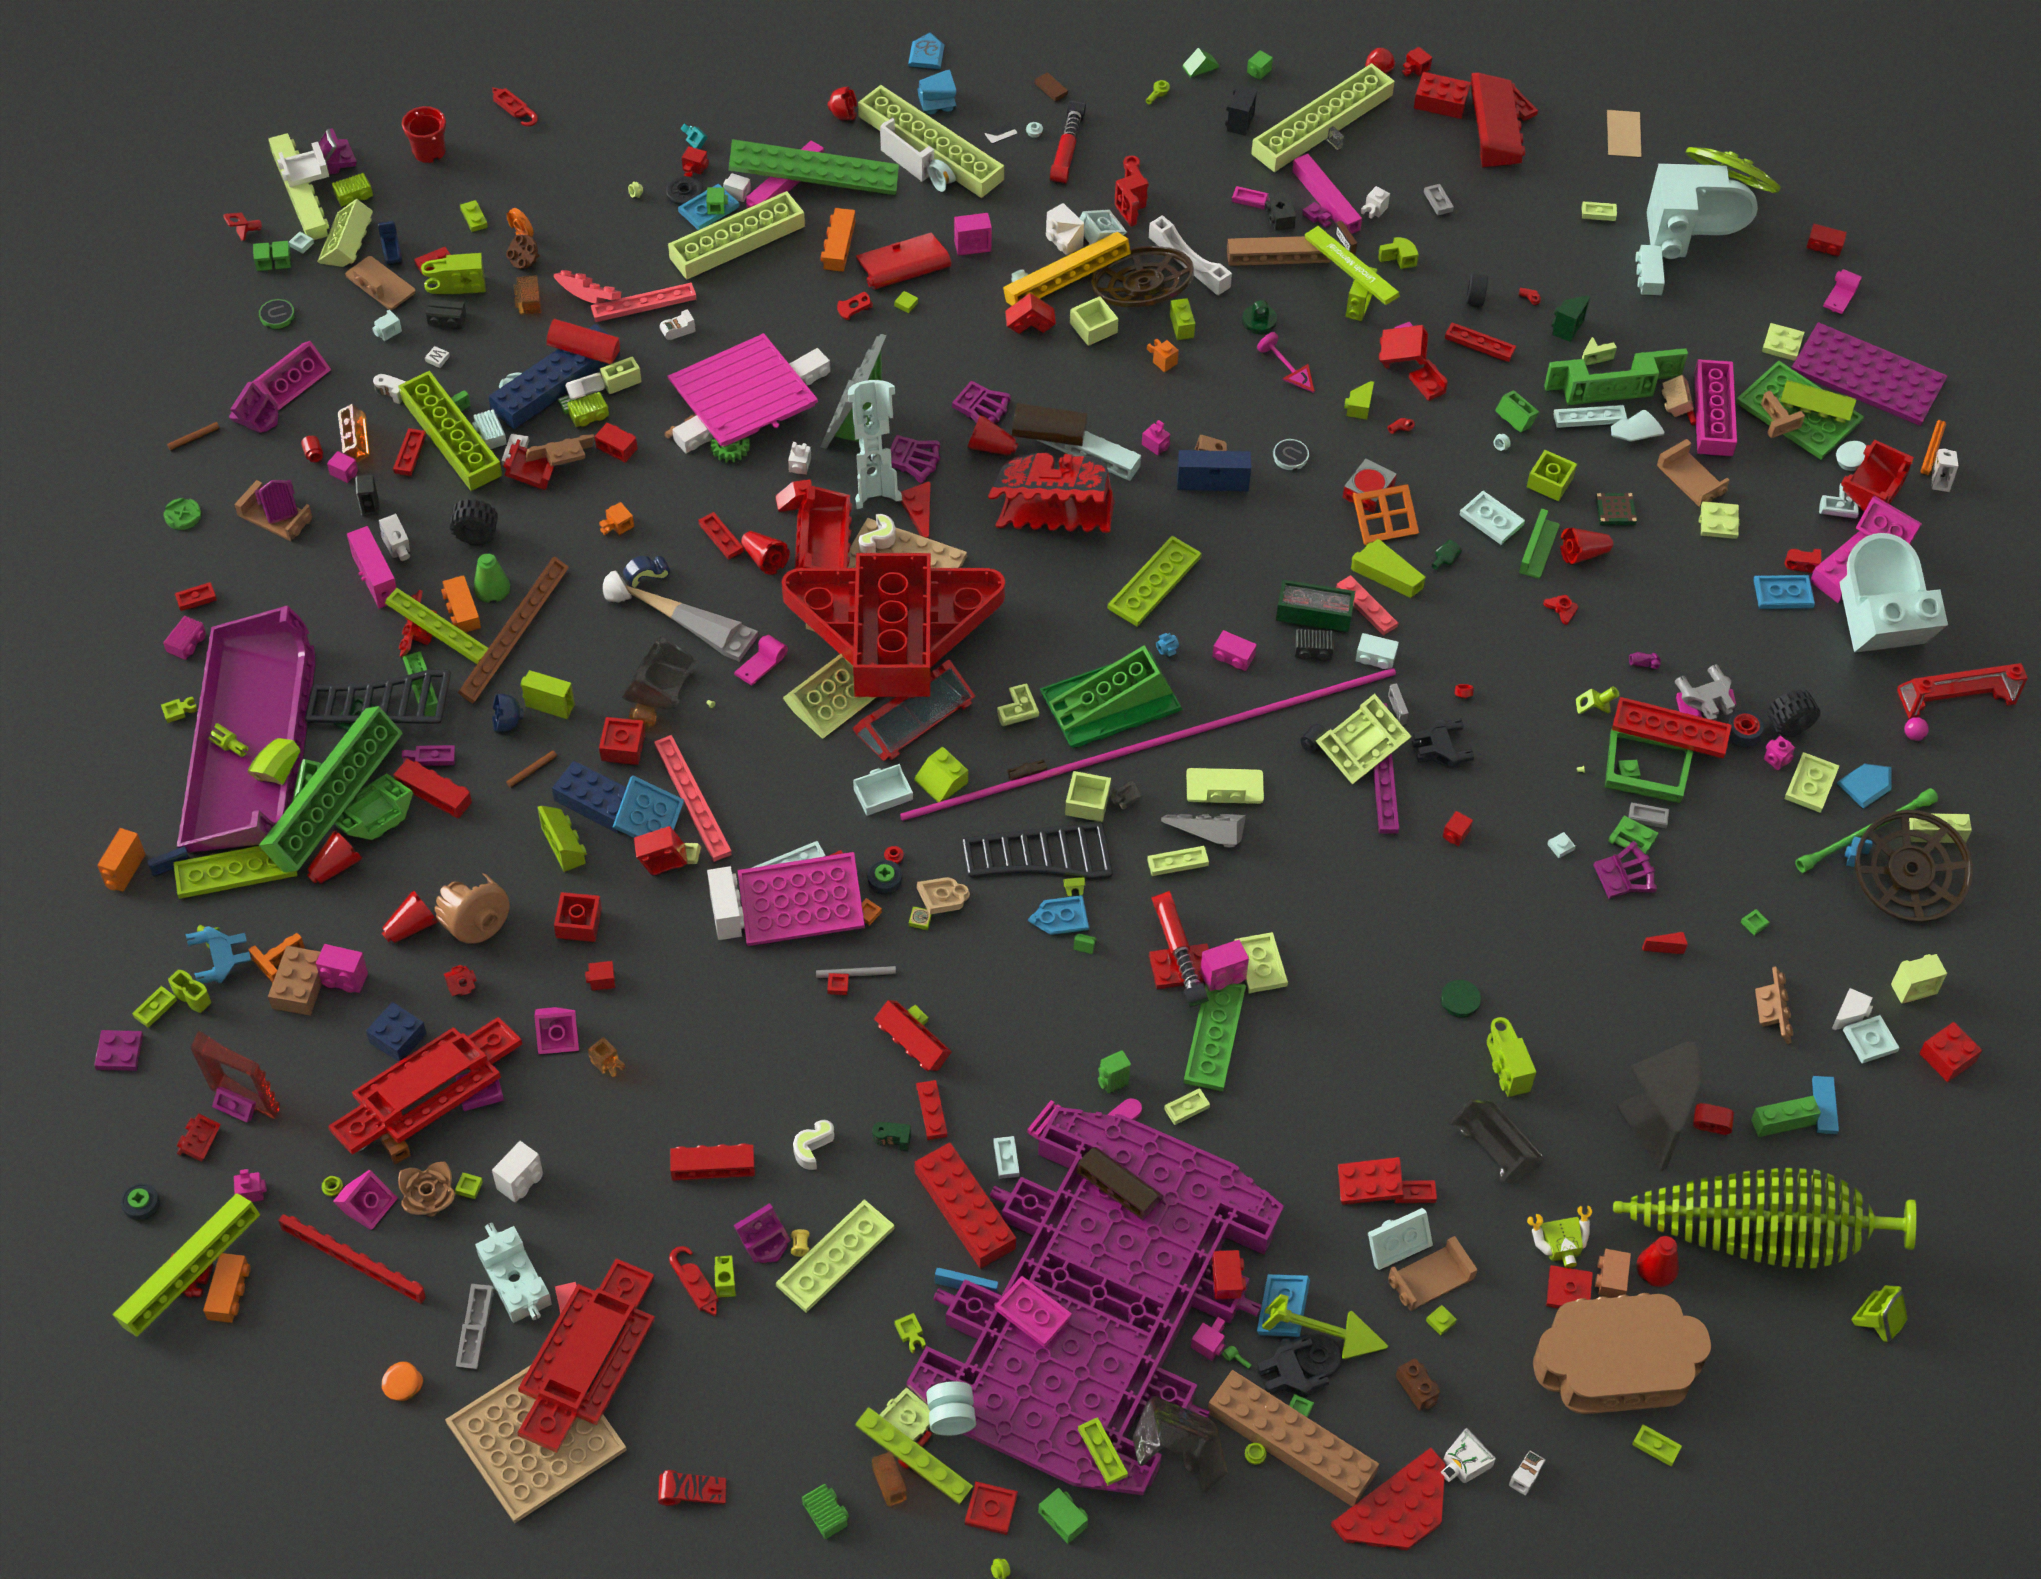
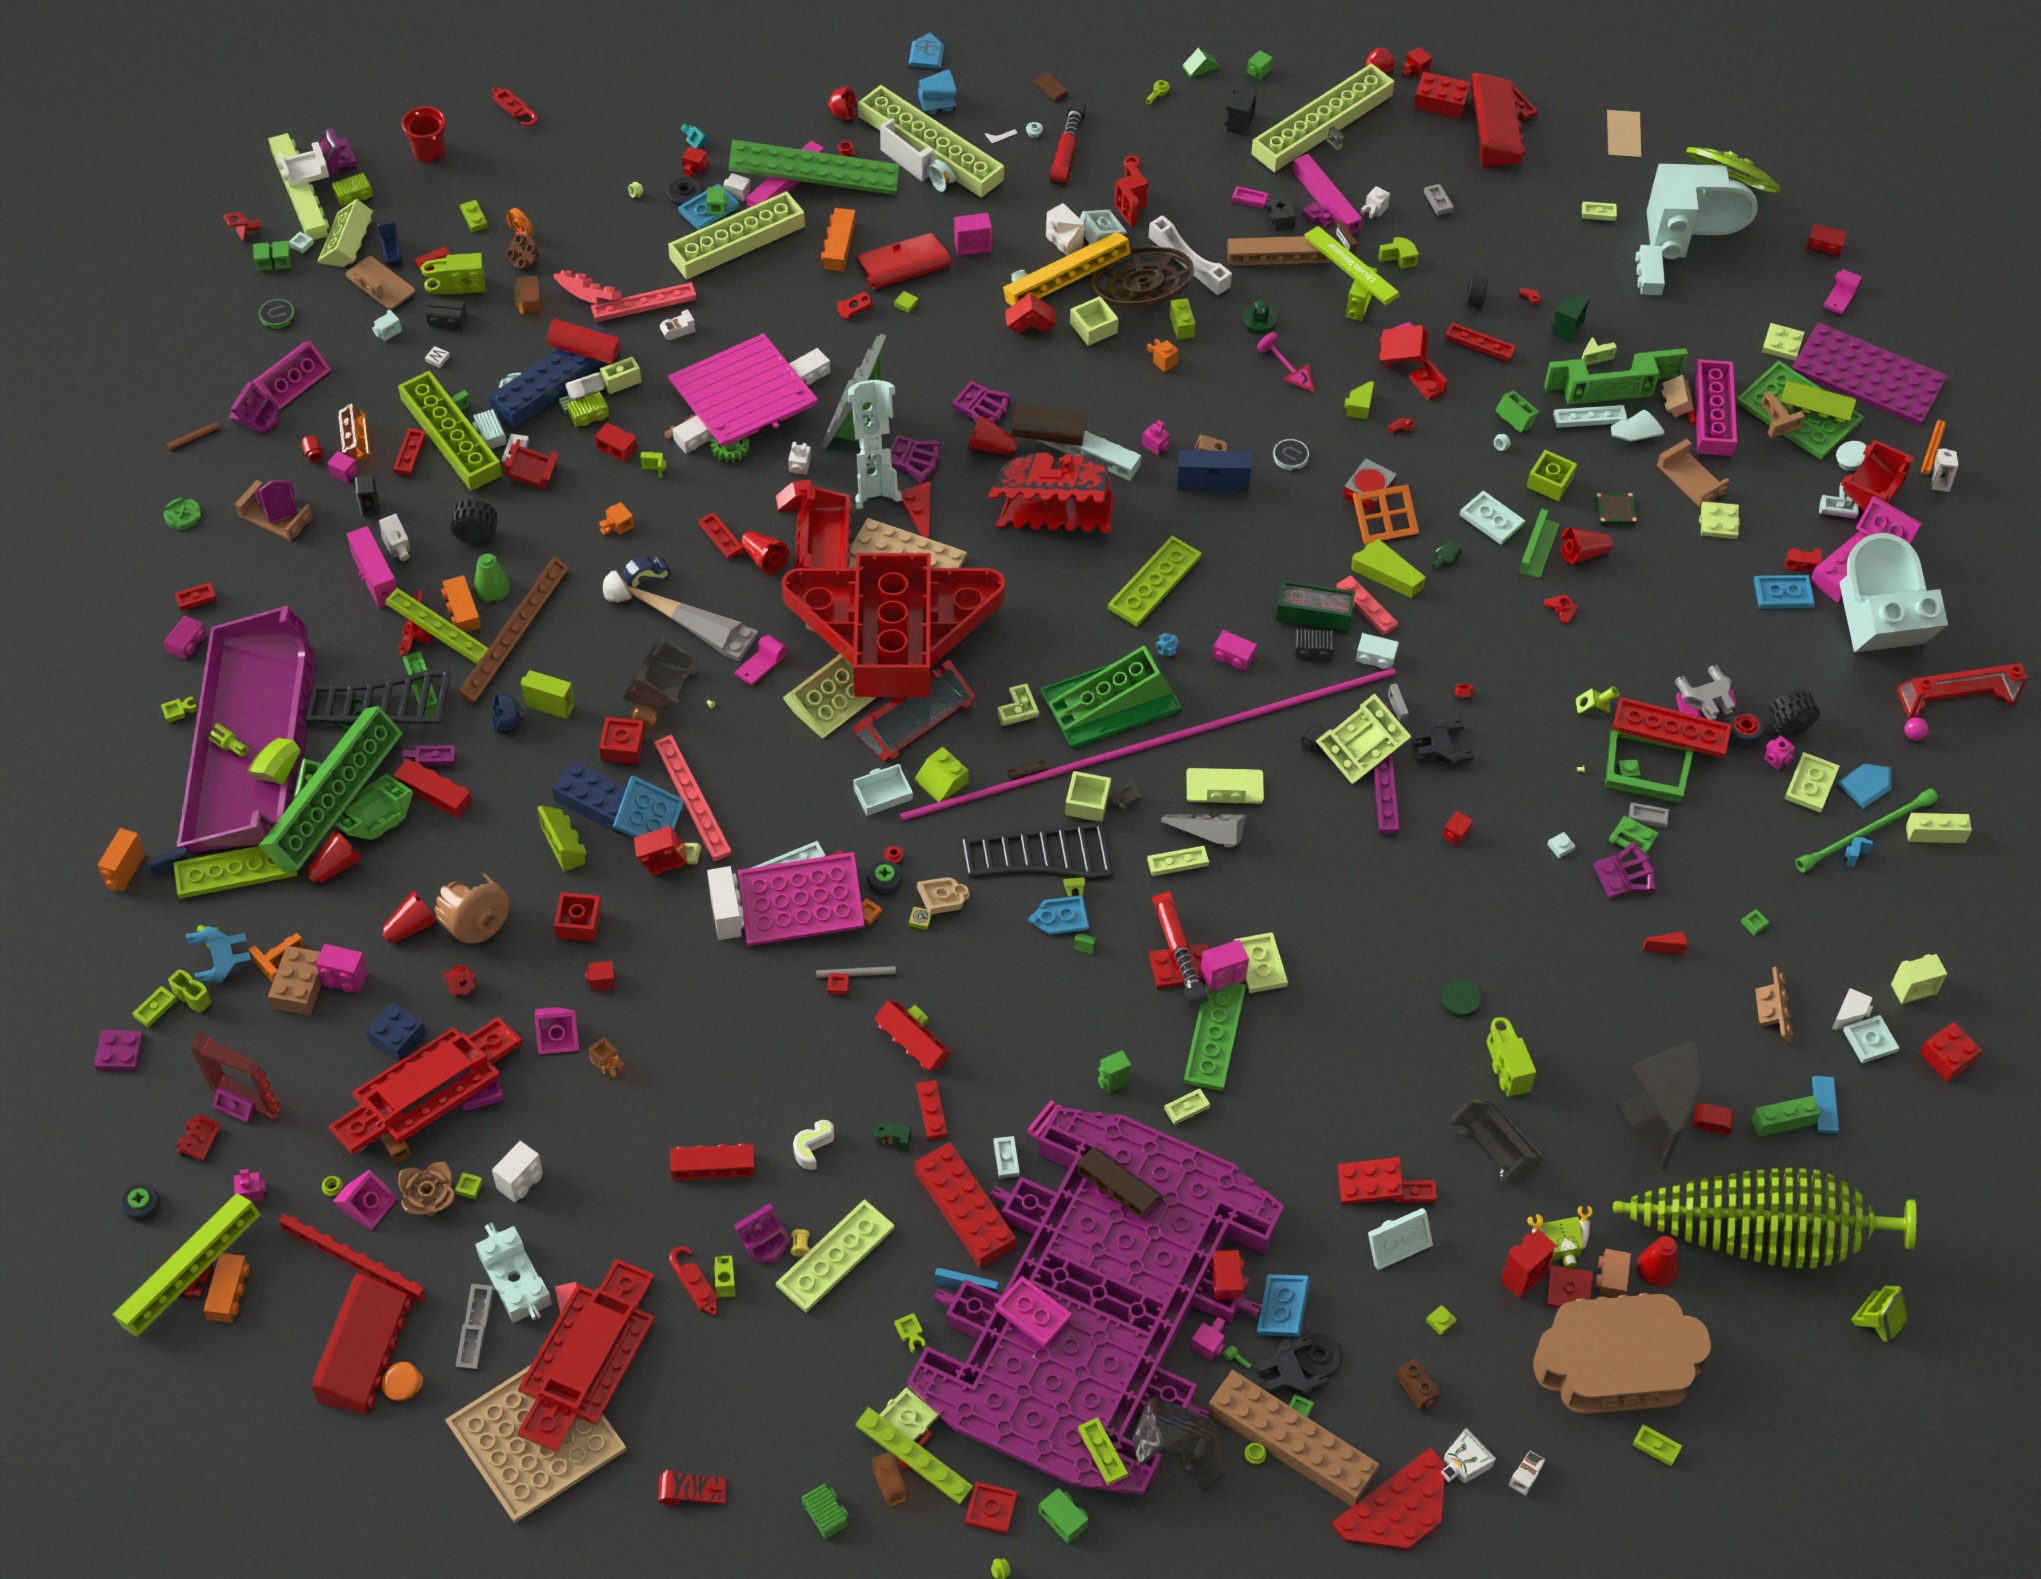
white leg [373,374,406,404] -> none
dark orange bar [506,750,557,788] -> none
medium nougat bracket [525,434,595,467] -> none
white animal [859,514,896,553] -> none
light aqua wheel [927,1382,976,1436] -> none
dark pink tile [1108,1098,1142,1120] -> none
lime piece [1262,1294,1388,1359] -> none
medium nougat panel [1388,1236,1477,1311] -> none
magenta arm [1629,652,1661,669] -> none
dark brown dish [1855,810,1973,923] -> none
none -> red windscreen [312,1273,413,1415]
none -> lime bracket [641,452,667,478]
none -> red plate [837,141,855,156]
none -> red brick [1501,1229,1557,1299]

